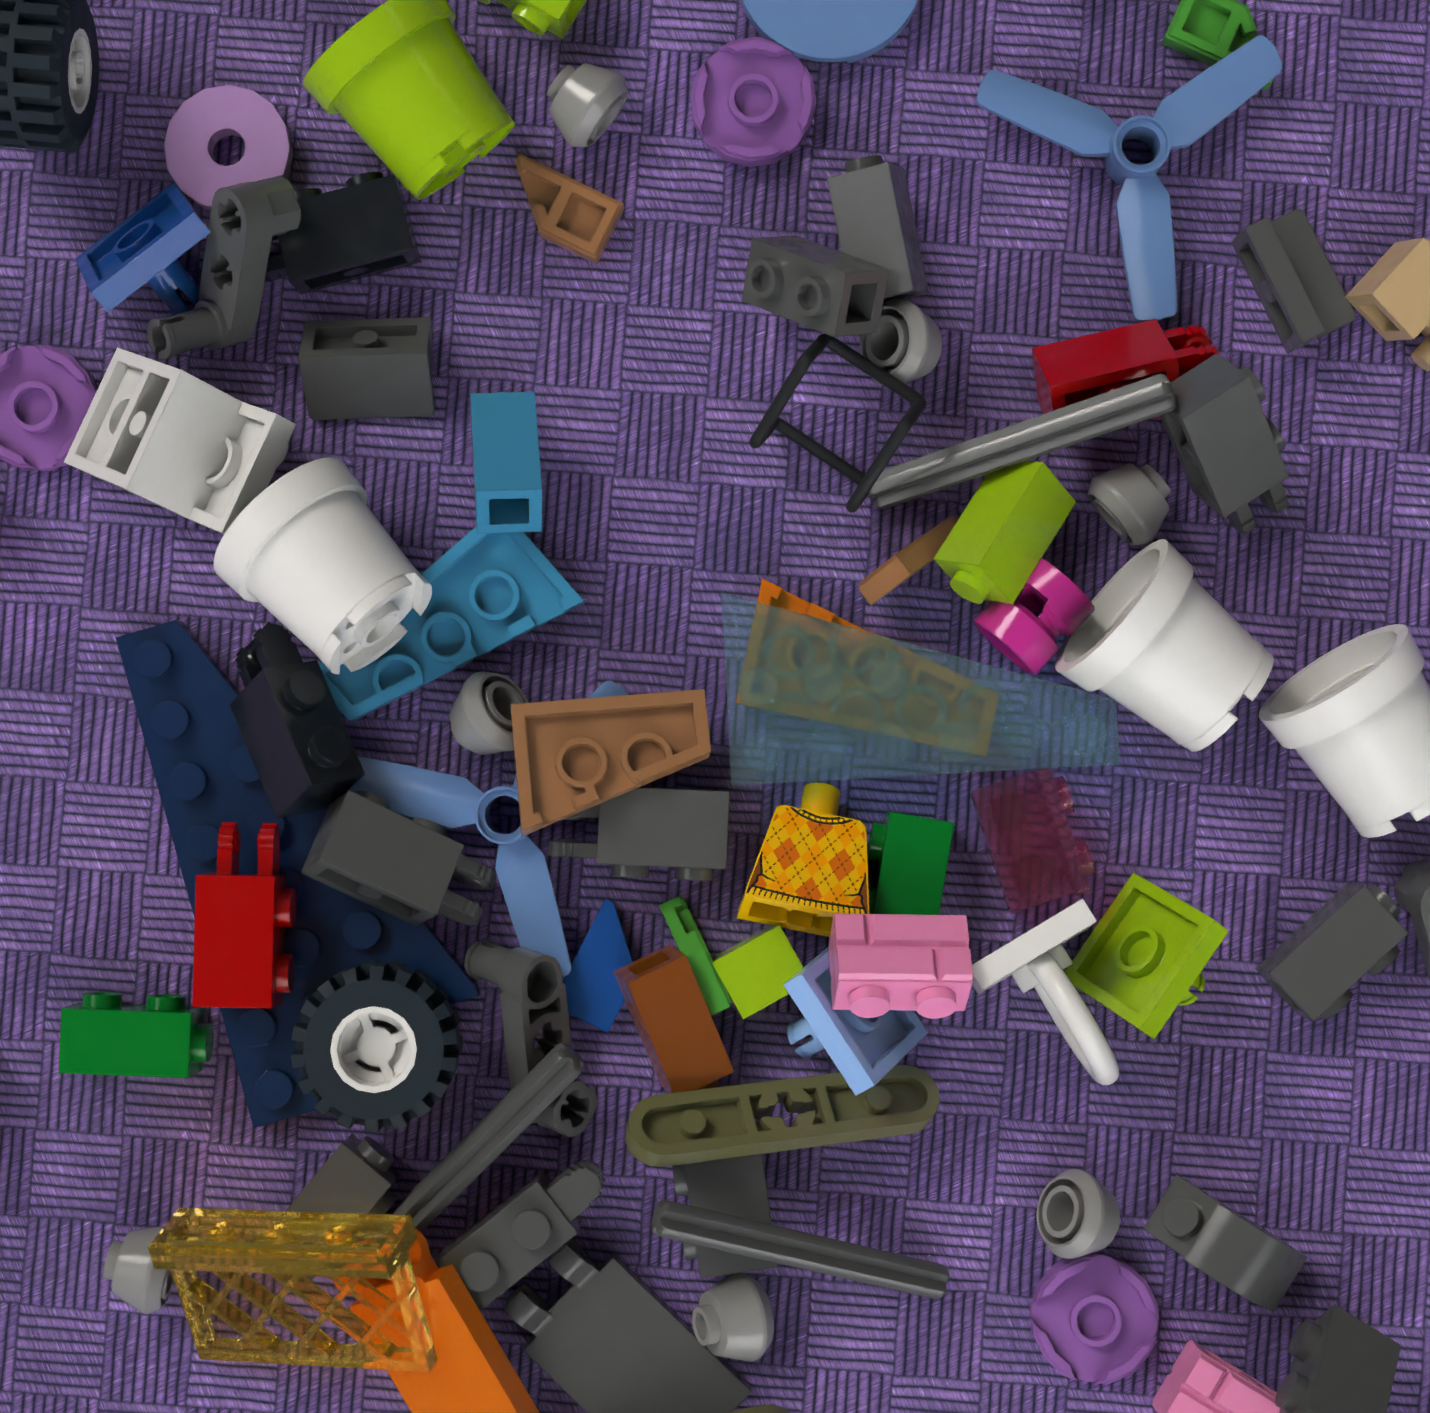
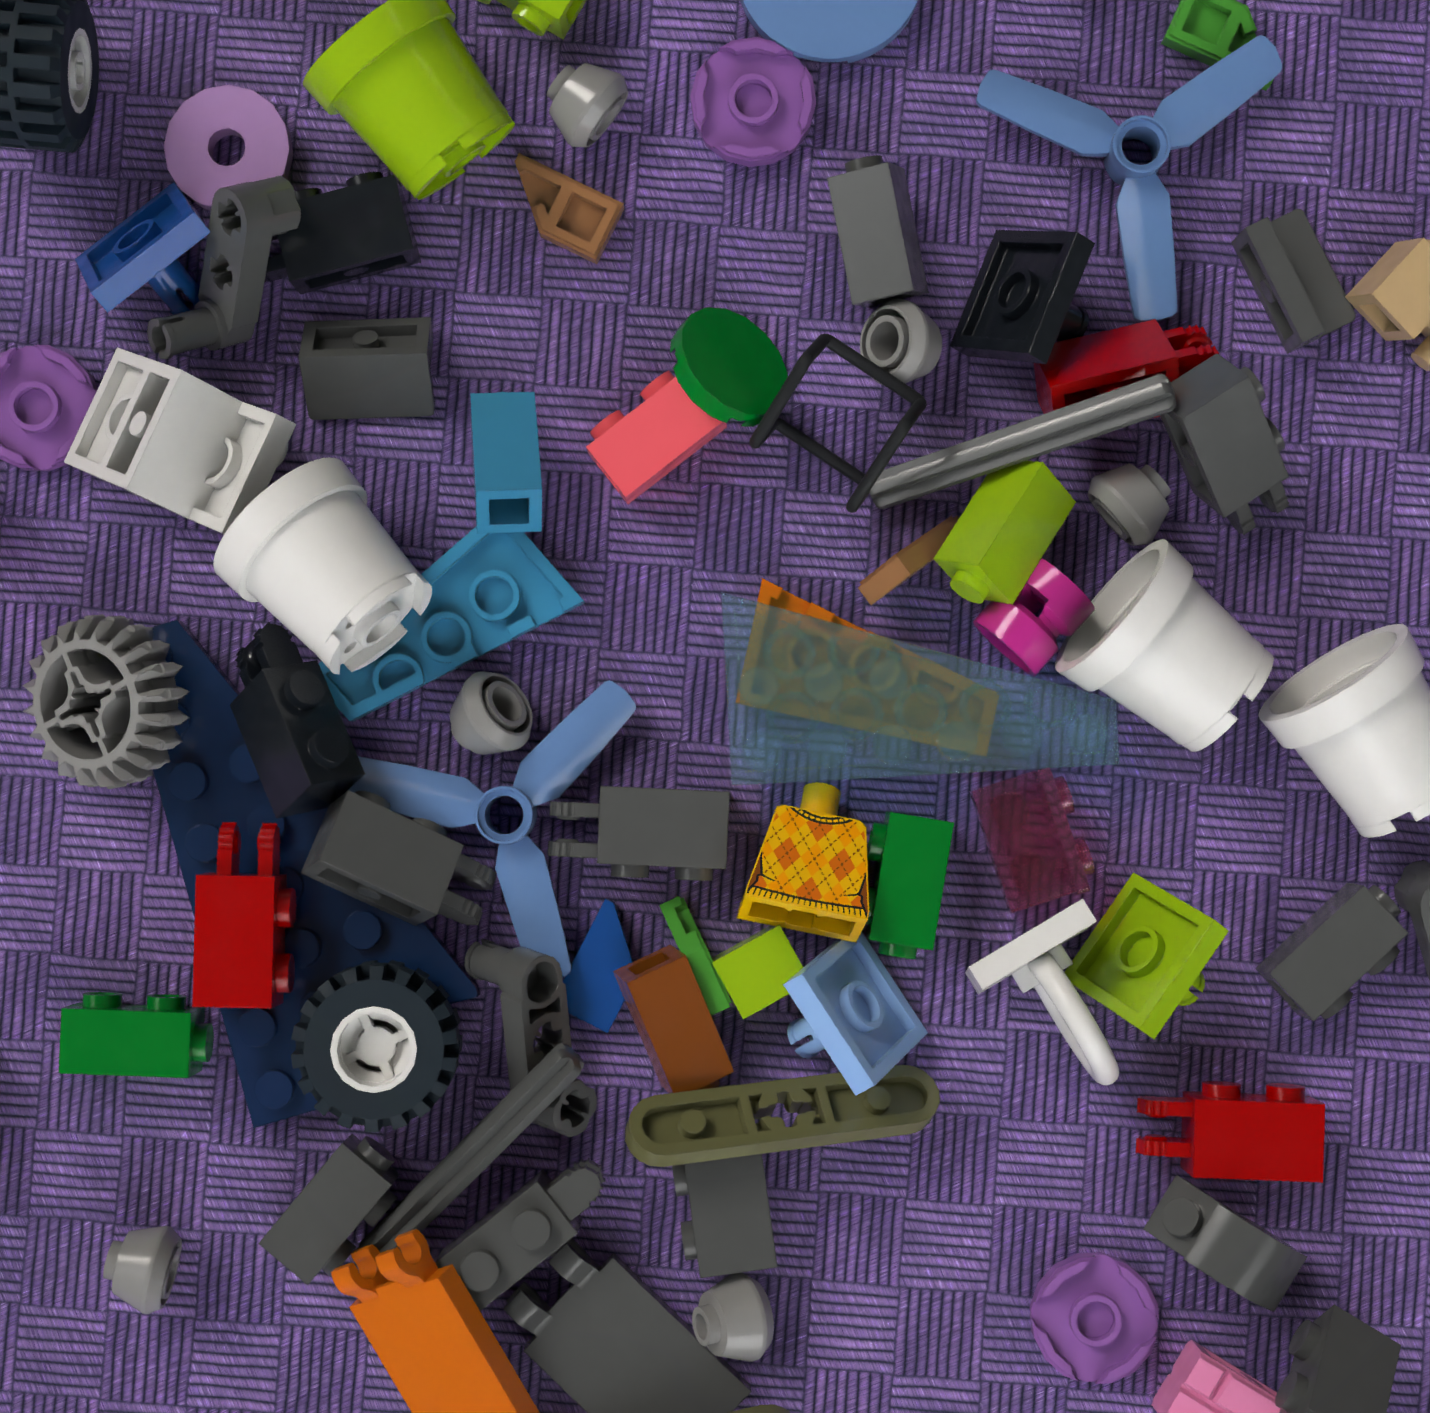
clear yellow fence [148,1208,438,1372] -> none
medium nougat wing [510,689,711,837] -> none
dark grey axle [651,1200,949,1299] -> none
dark grey brick [742,235,889,337] -> none
bright pink brick [828,913,973,1019] -> none
light grey cone [1036,1169,1120,1259] -> none
none -> light grey gear [22,614,190,789]
none -> coral brick [586,371,727,504]
none -> green tile [670,307,788,427]
none -> black tile [950,230,1095,364]
none -> red hinge [1136,1081,1325,1183]

